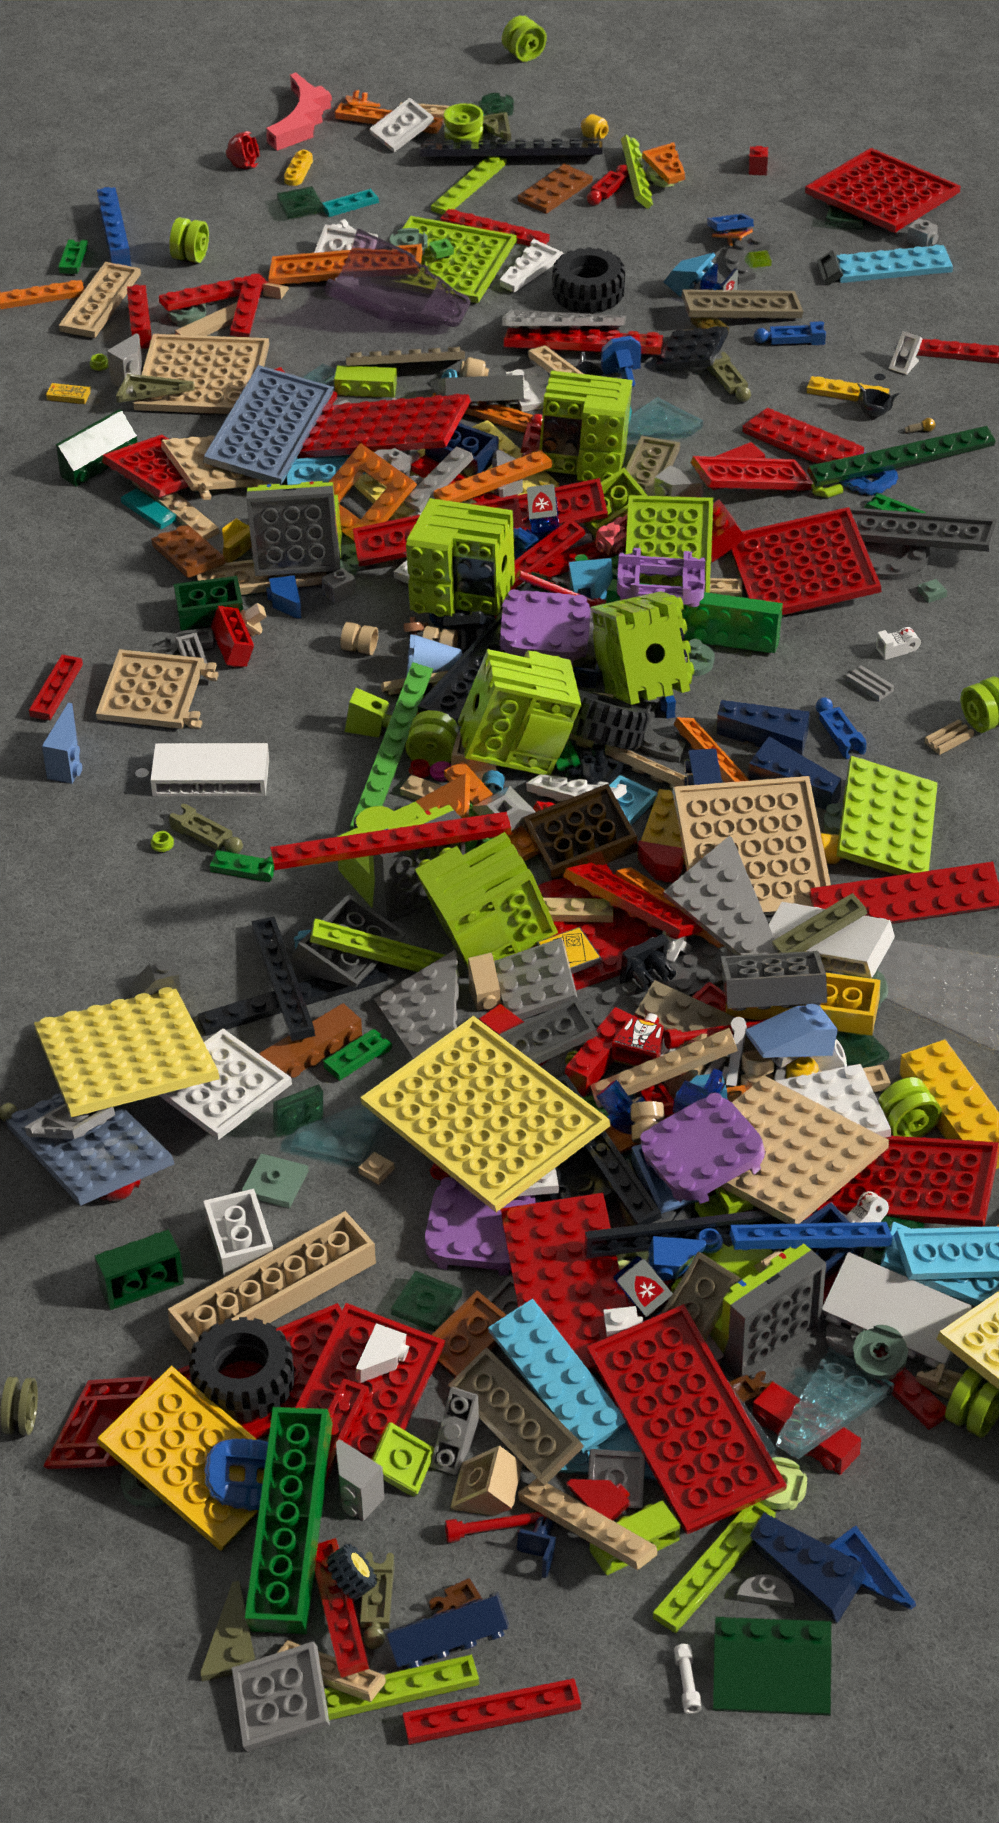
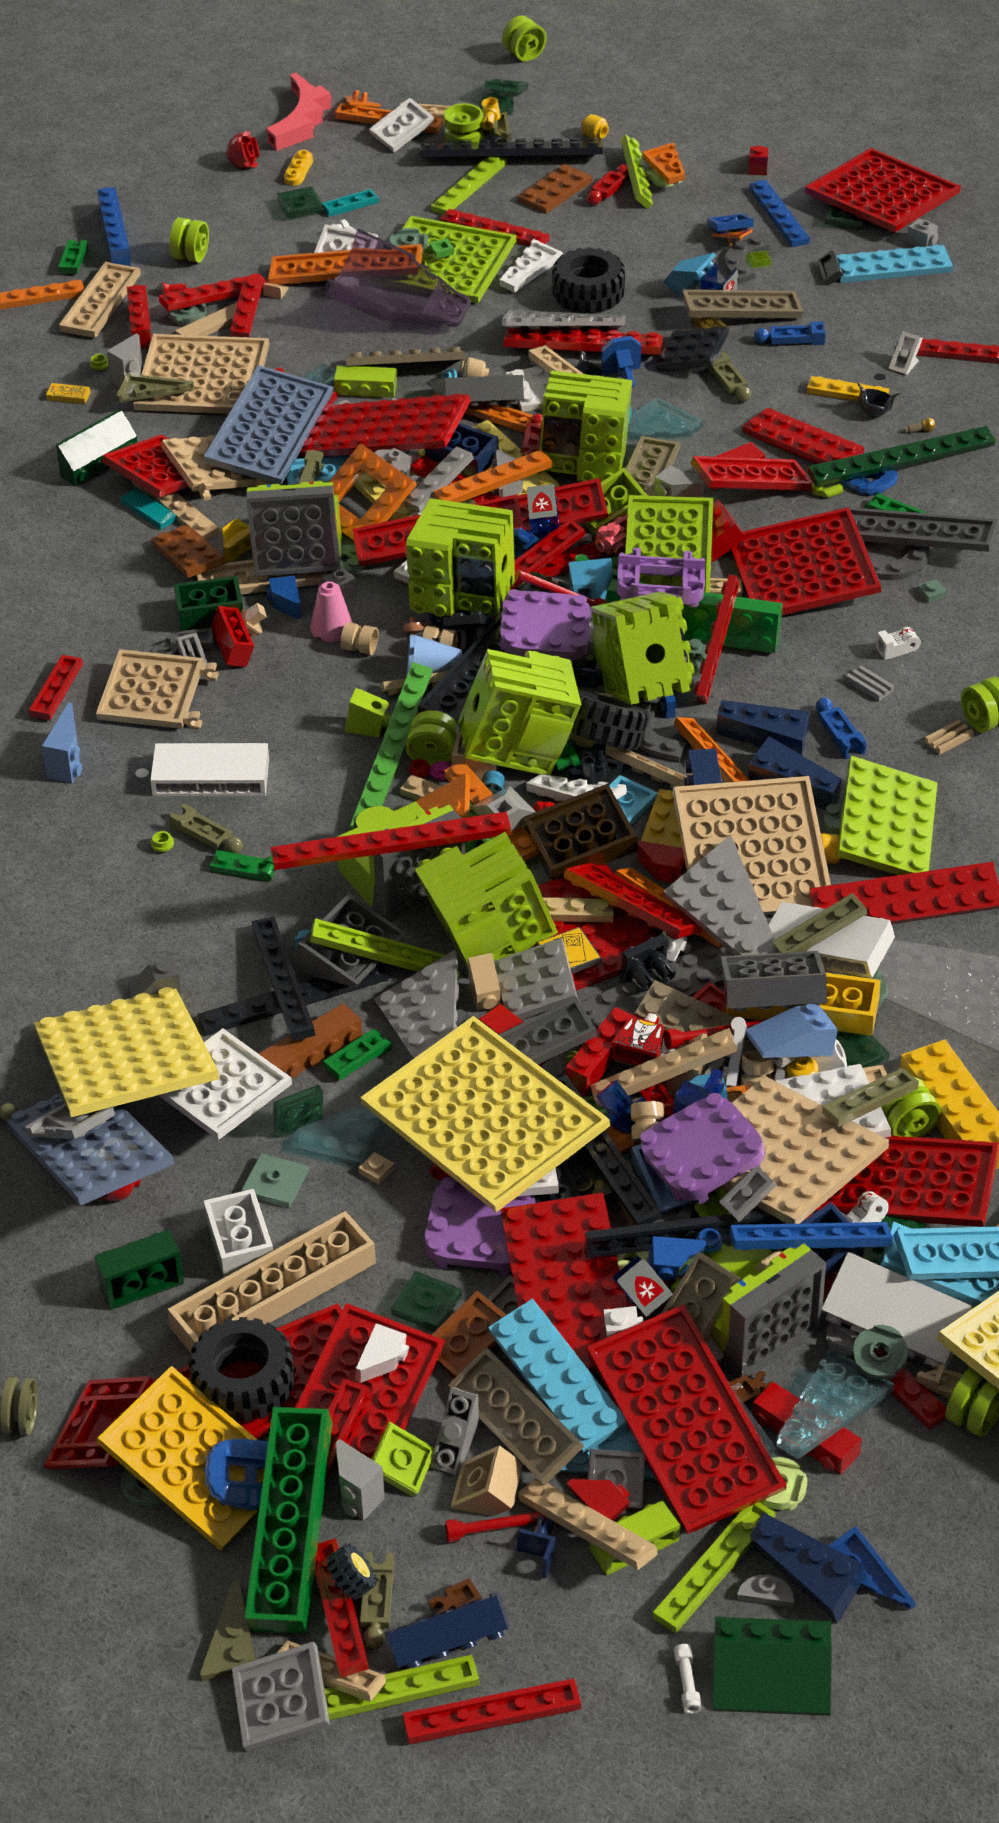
none -> red piece [157,282,187,295]
none -> olive plate [295,450,324,485]
none -> bright pink cone [310,582,353,642]
none -> yellow pin [482,97,501,130]
none -> clear green plate [485,78,529,95]
none -> red plate [694,575,739,704]
none -> light grey plate [719,1165,777,1222]
none -> blue plate [749,180,810,247]
none -> olive plate [822,1068,919,1127]

